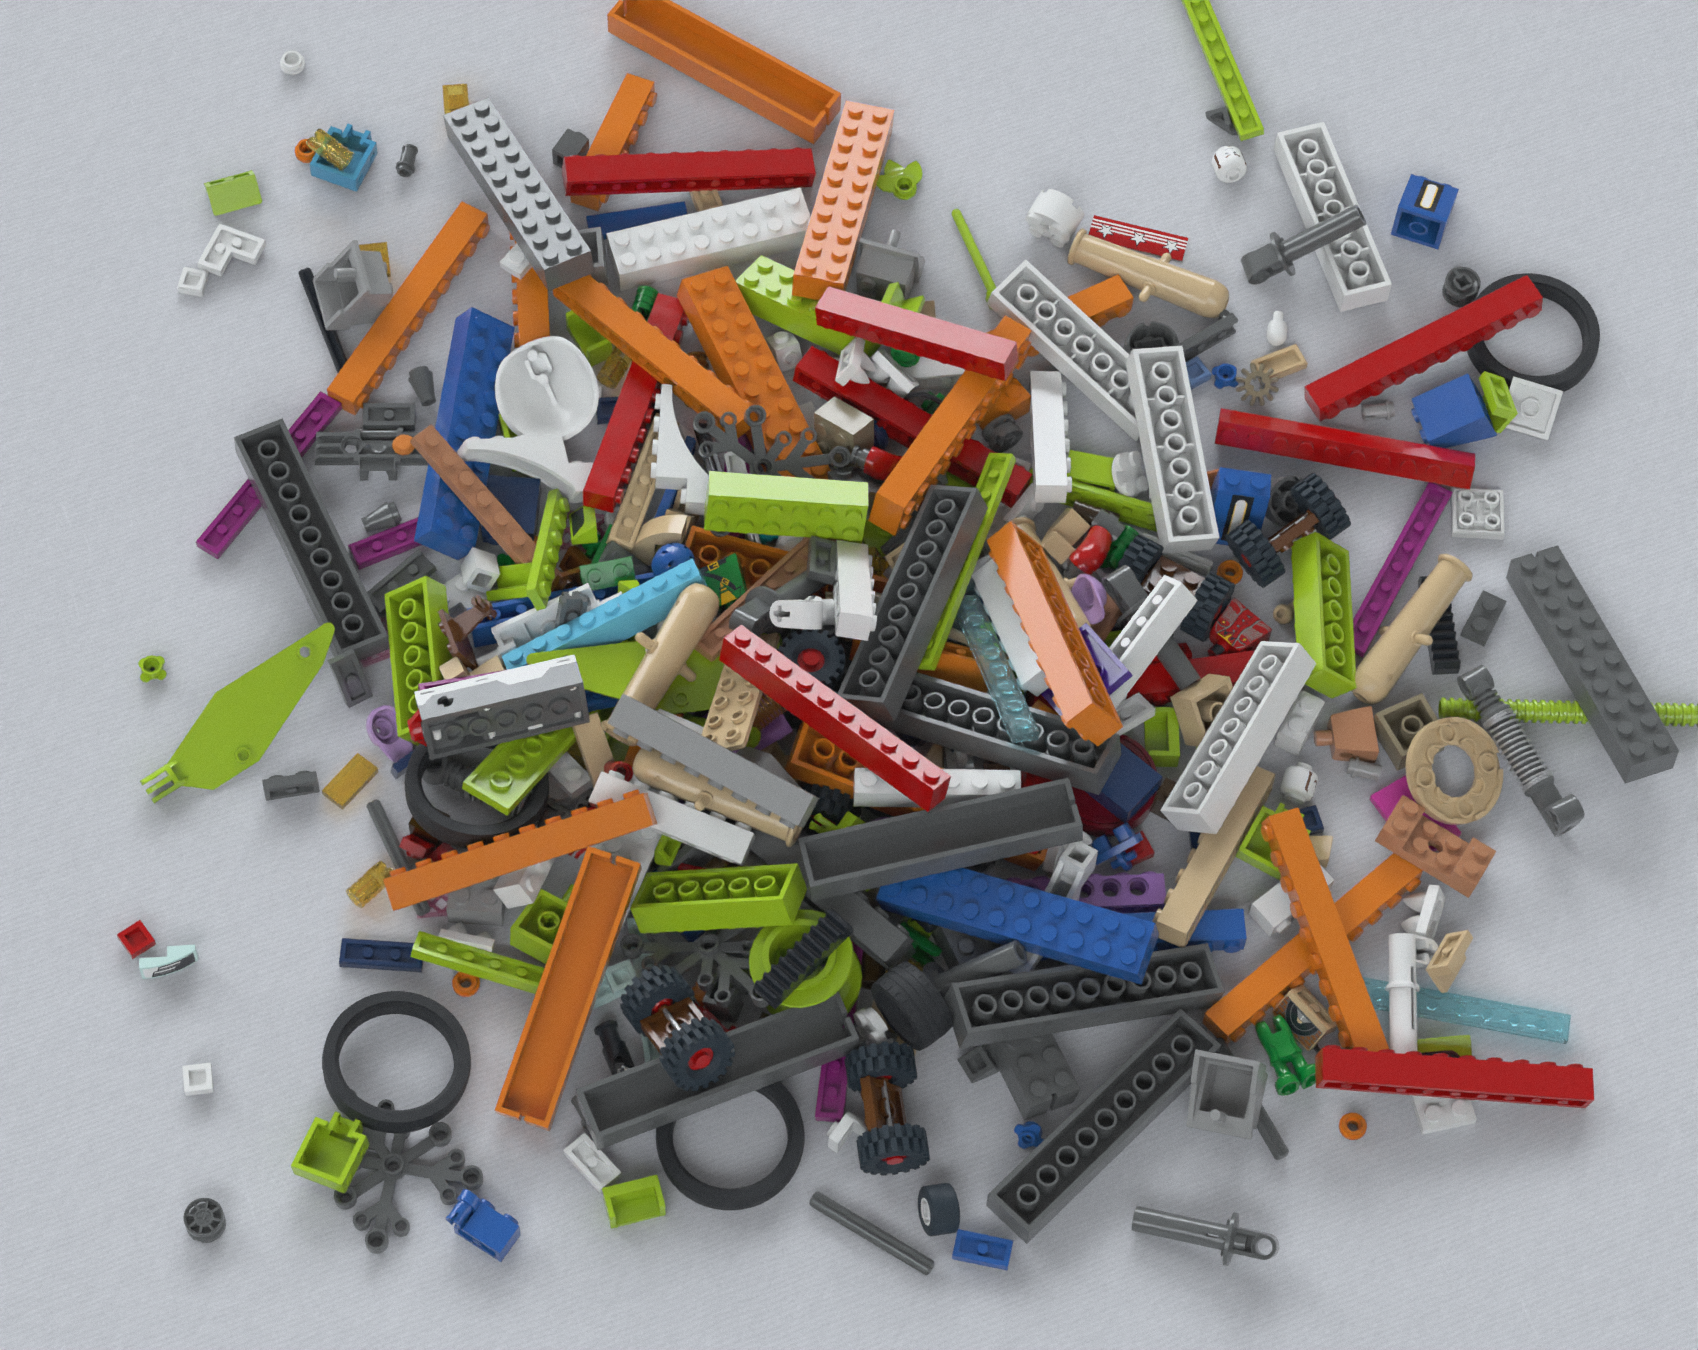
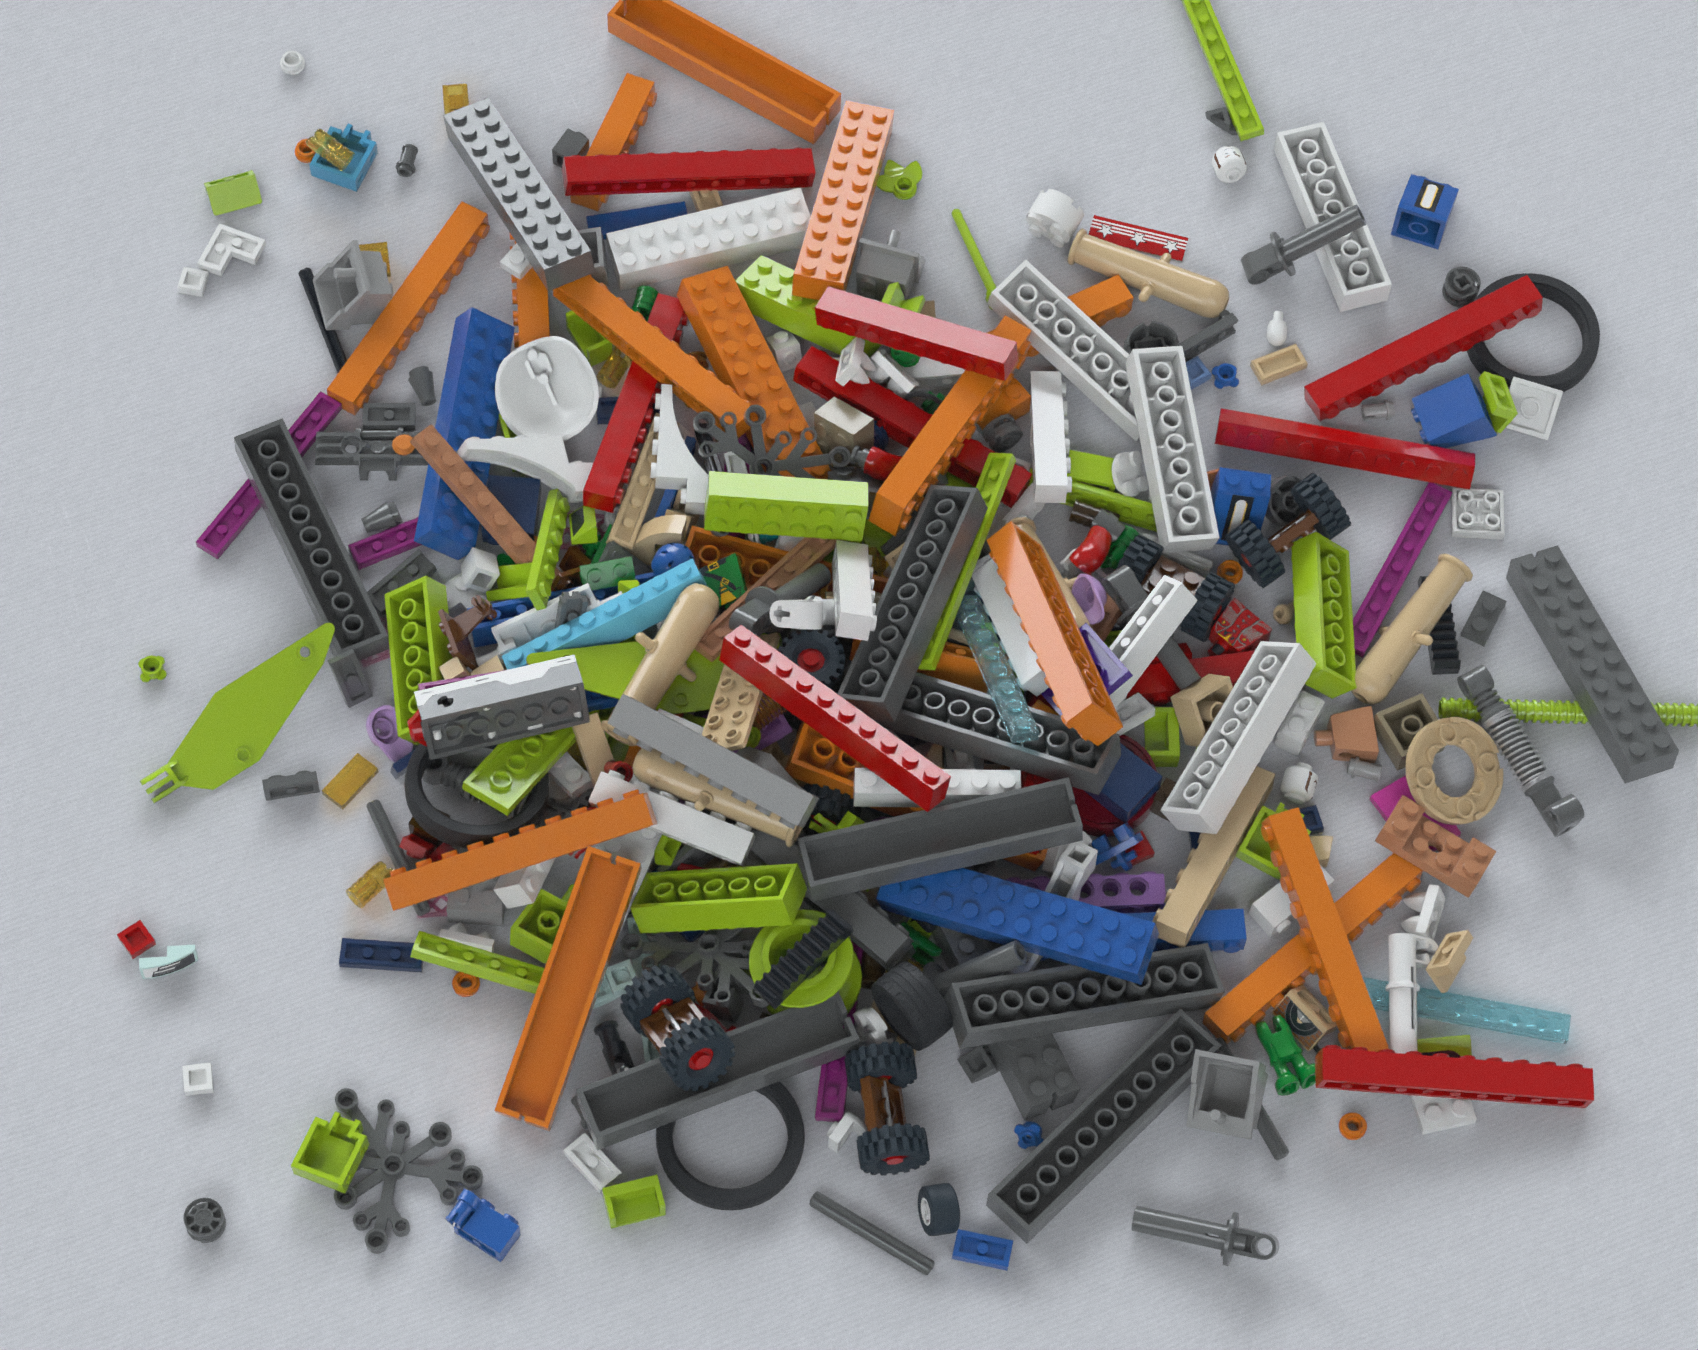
black tyre [322,991,471,1133] -> none
dark grey plate [807,536,837,585] -> none
tan brick [1041,508,1091,565] -> none
dark tan gear [1236,363,1279,406] -> none

